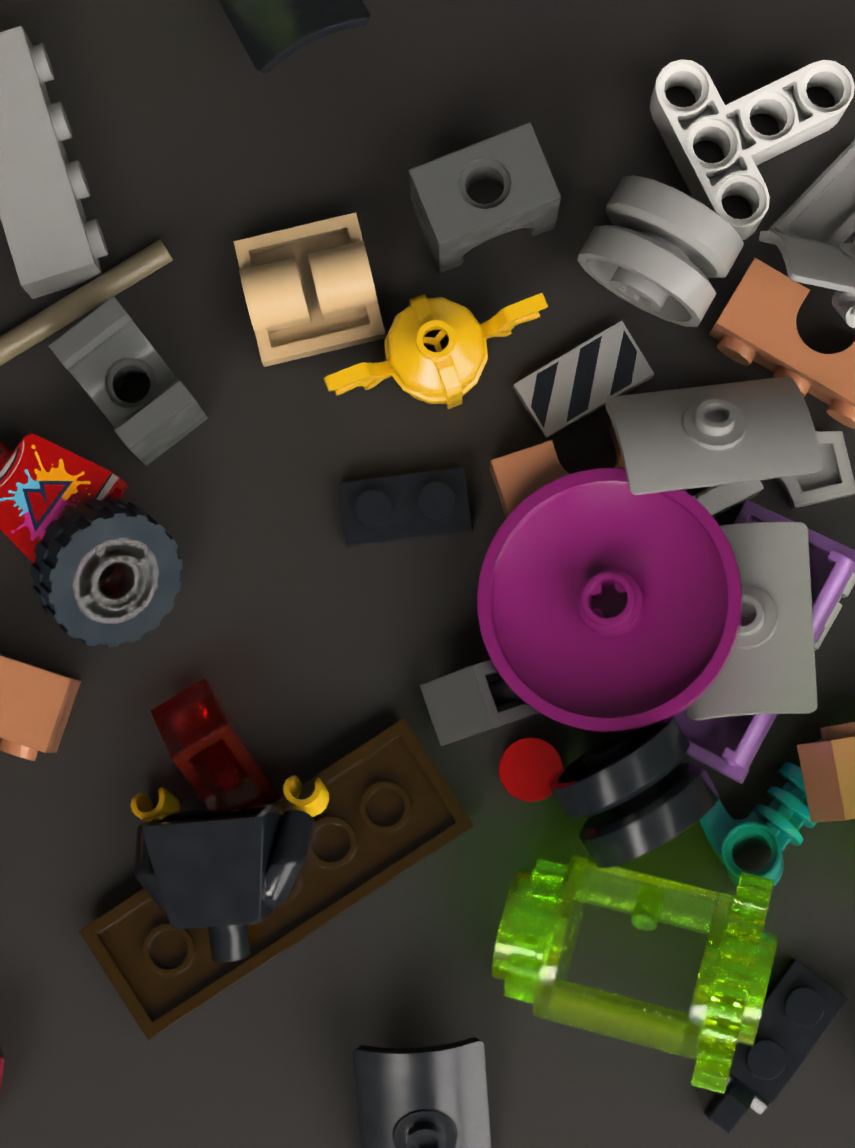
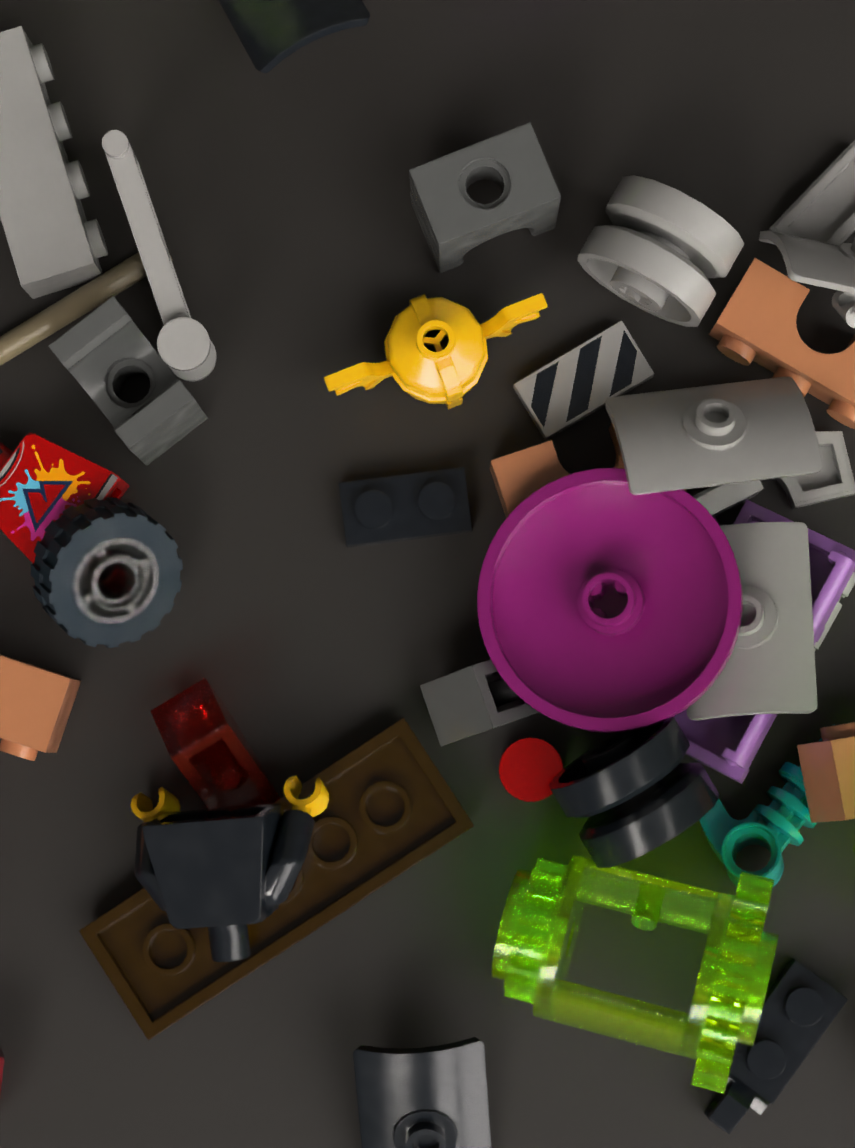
tan plate [233,212,386,367] -> none
white beam [649,59,855,240] -> none
none -> light grey piece [102,130,217,382]

